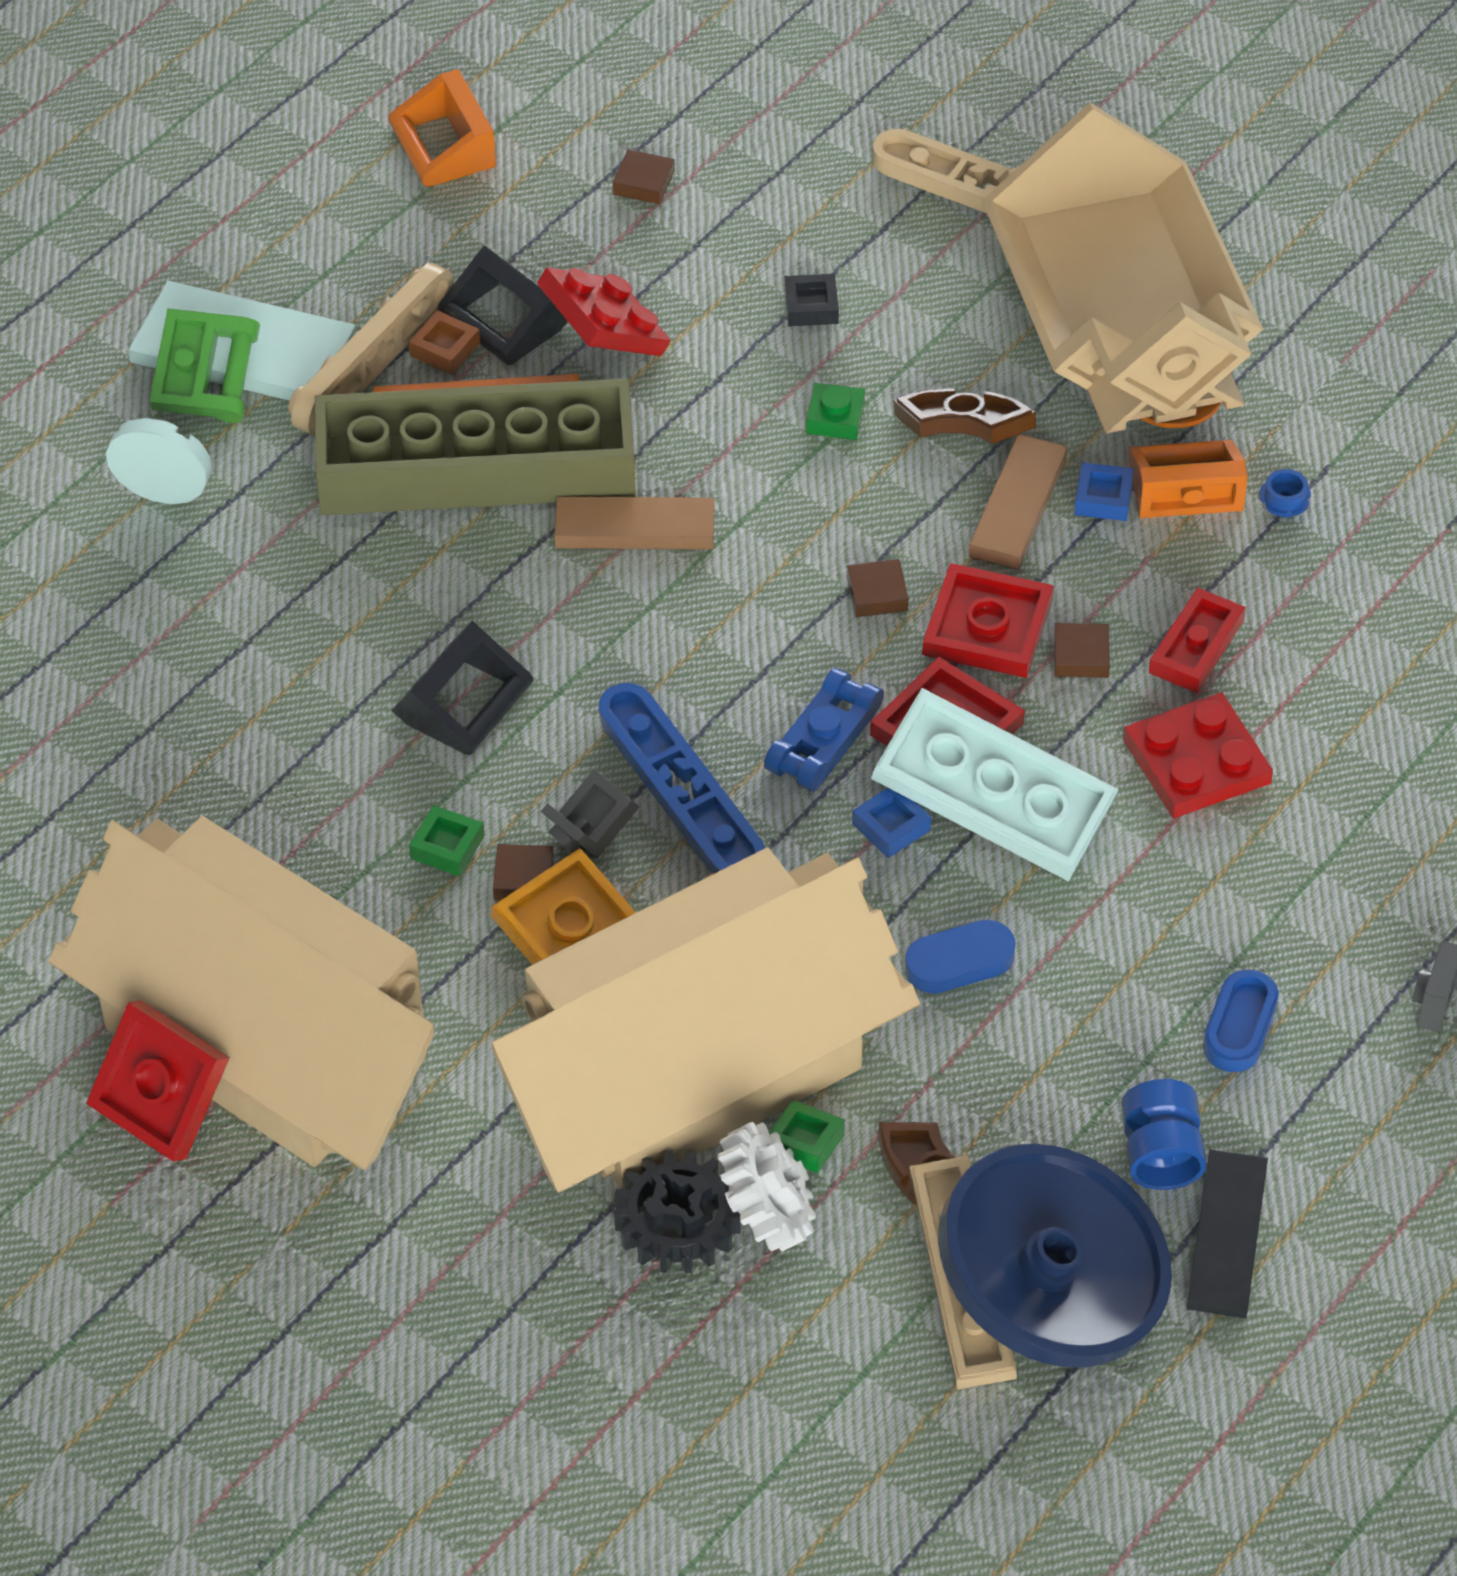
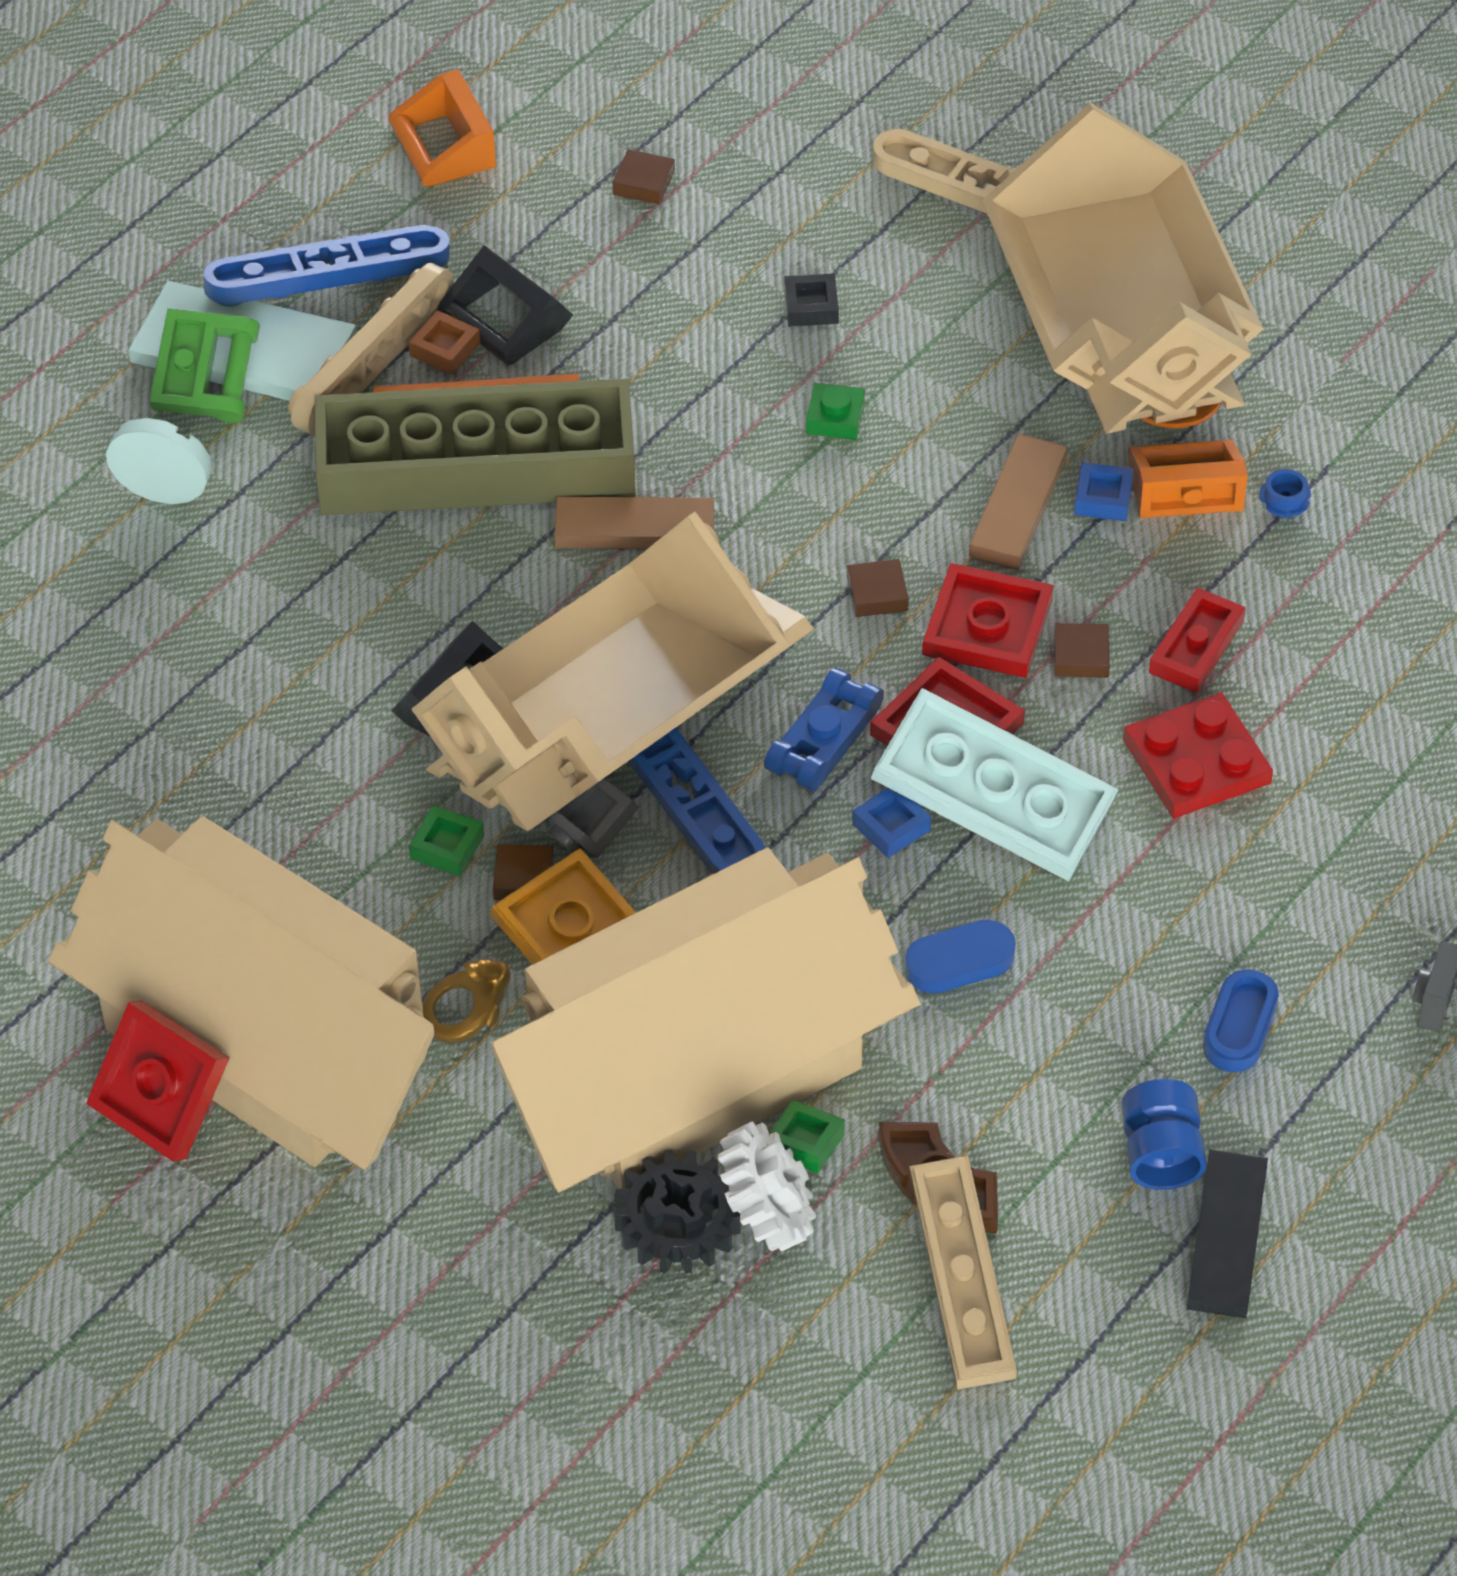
red plate [537,267,671,356] -> none
reddish brown tile [893,388,1036,444] -> none
dark blue dish [938,1144,1172,1368] -> none
none -> blue piece [203,225,450,306]
none -> tan panel [412,511,814,832]
none -> pearl gold piece [422,958,511,1043]

